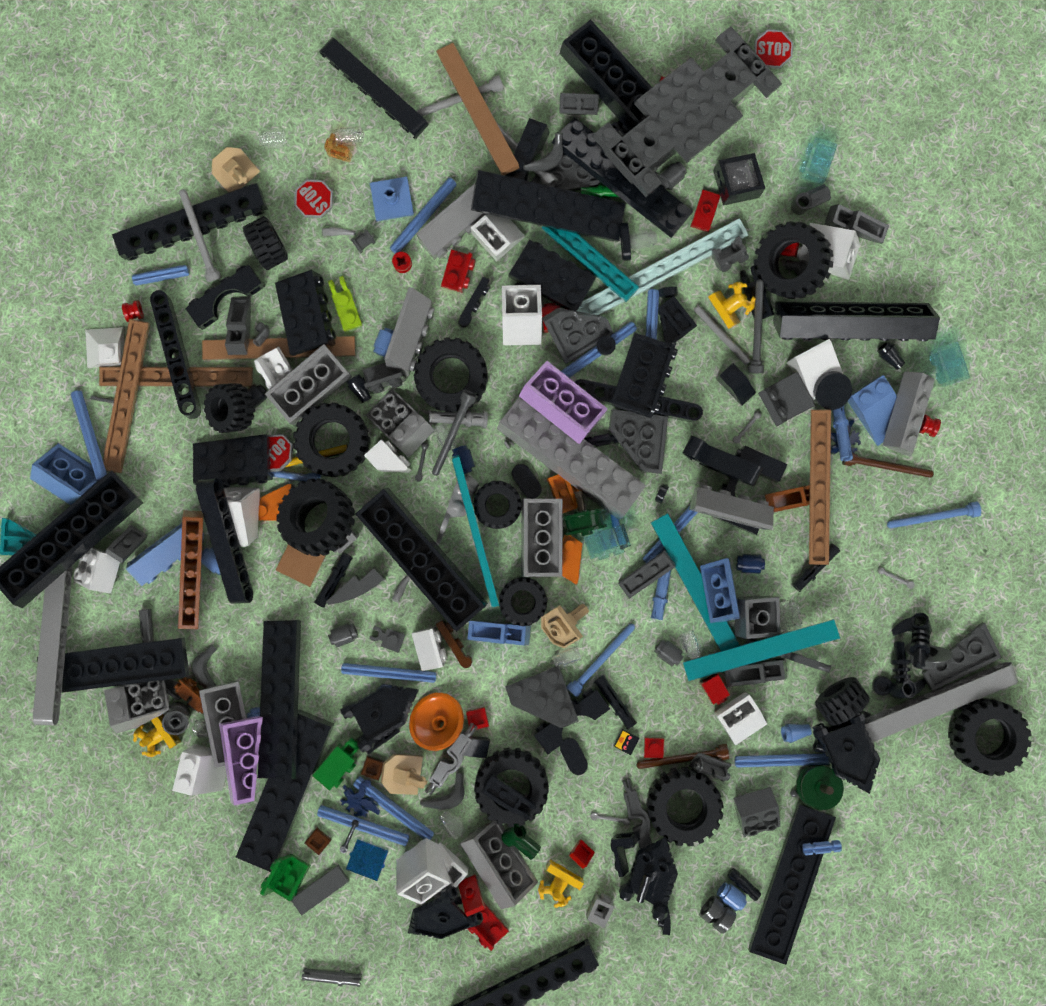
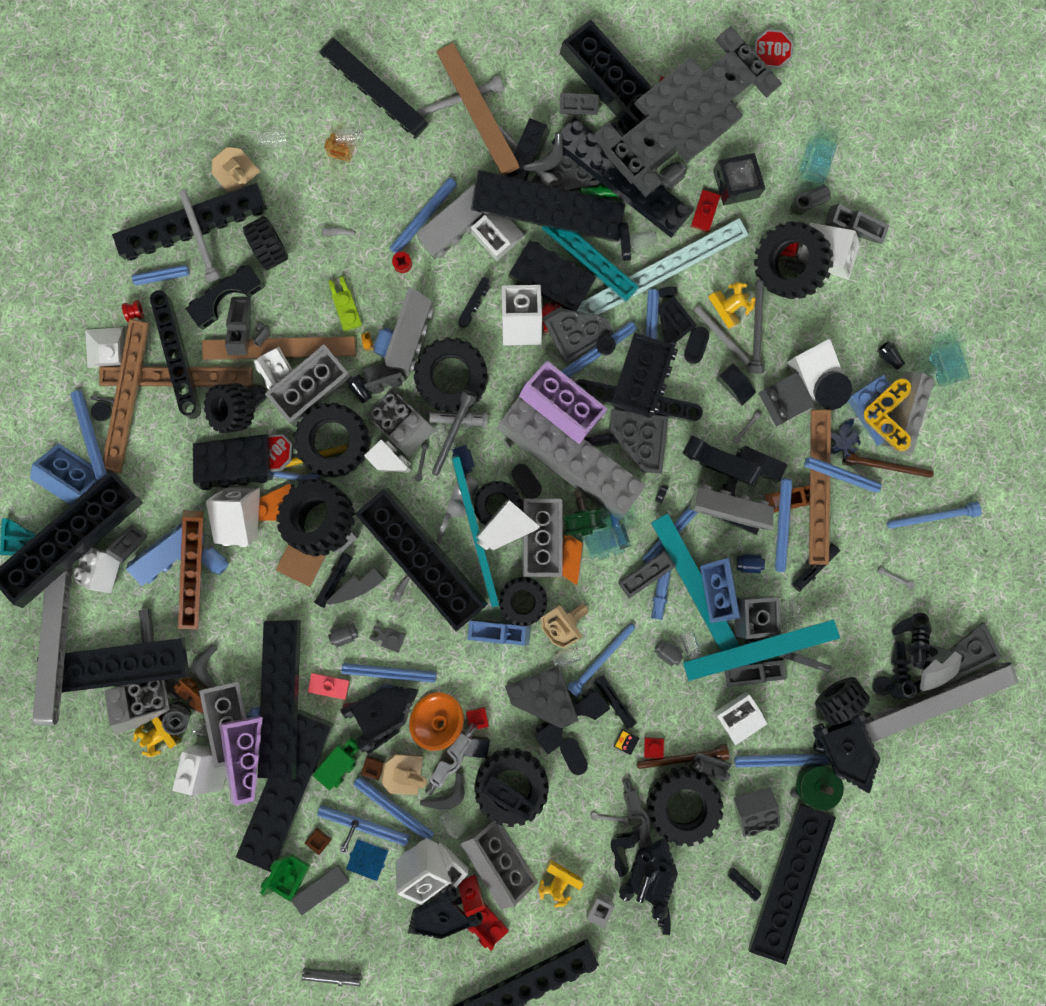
black beam [196,478,253,604] -> none
black bracket [275,270,336,356] -> none
piece [294,179,333,218] -> none
dark blue piece [340,779,380,817] -> none
dark grey bush [350,229,376,254] -> none
medium blue tile [370,177,414,221] -> none
white slope [412,626,448,671] -> none
reddish brown plate [436,620,473,668] -> none
red bracket [441,249,476,293] -> none
dark green piece [501,823,541,860] -> none
orange wing [547,474,579,514] -> none
red plate [569,840,595,869] -> none
red brick [699,673,730,705] -> none
dark grey wheel [699,896,737,934] -> none
dark grey piece [712,236,749,272] -> none
medium blue brick [717,882,747,911] -> none
black hinge [740,266,775,320] -> none
black brick [773,301,940,342] -> none
medium blue cone [781,724,812,743] -> none
medium blue axle [802,840,842,855] -> none
medium blue pin [832,406,853,461] -> none
red wheel [919,415,941,437] -> none
black tyre [948,698,1032,776] -> none
none -> black tile [91,402,112,421]
none -> coral plate [308,673,350,700]
none -> light orange tile [361,332,374,351]
none -> white slope [476,500,540,550]
none -> black tile [684,327,709,364]
none -> medium blue axle [775,478,792,572]
none -> medium blue axle [804,457,882,492]
none -> yellow beam [864,379,911,451]
none -> light grey slope [920,651,962,691]

